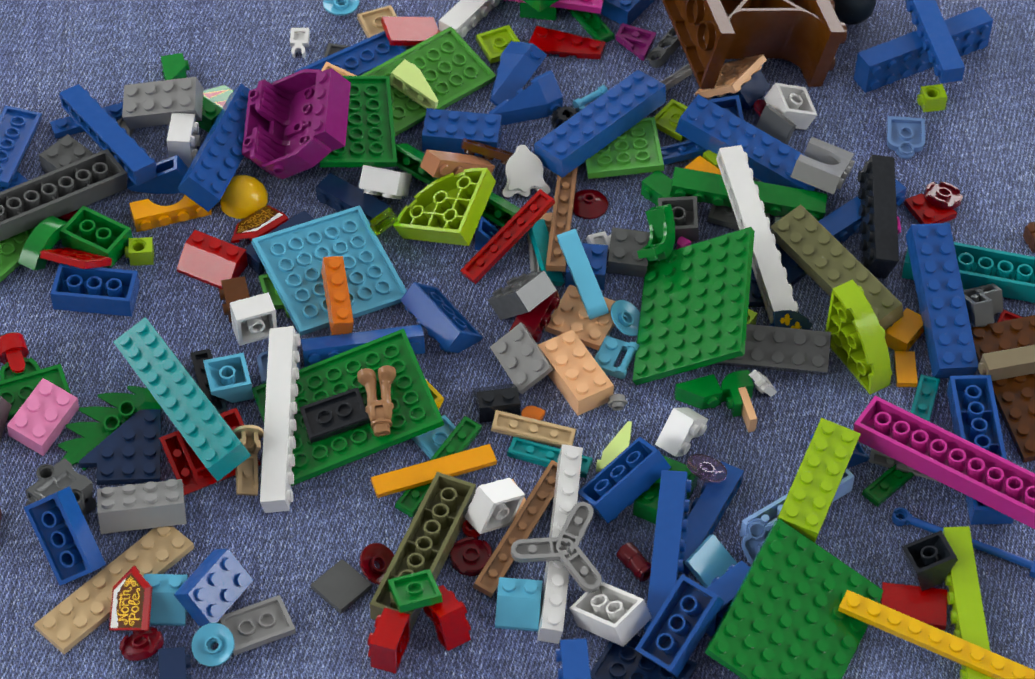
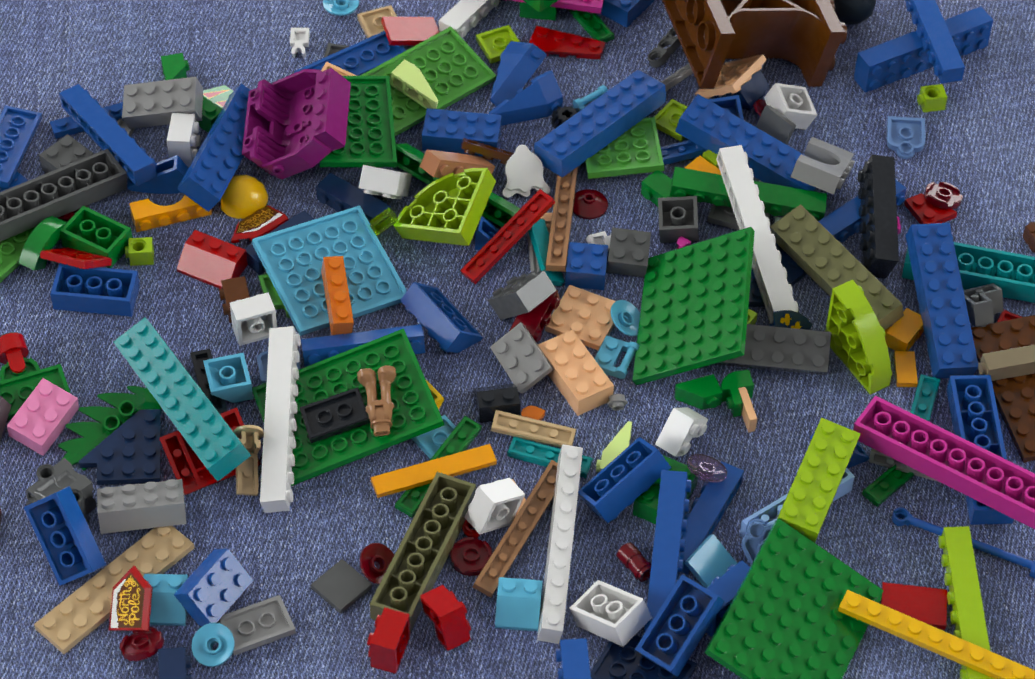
green plate [388,569,442,613] -> none
light grey piece [511,502,602,593] -> none
medium azure beam [556,229,609,320] -> none
magenta wing [616,23,656,61] -> none
green arch [637,204,675,262] -> none
white plate [749,370,777,397] -> none
black slope [901,531,958,591] -> none

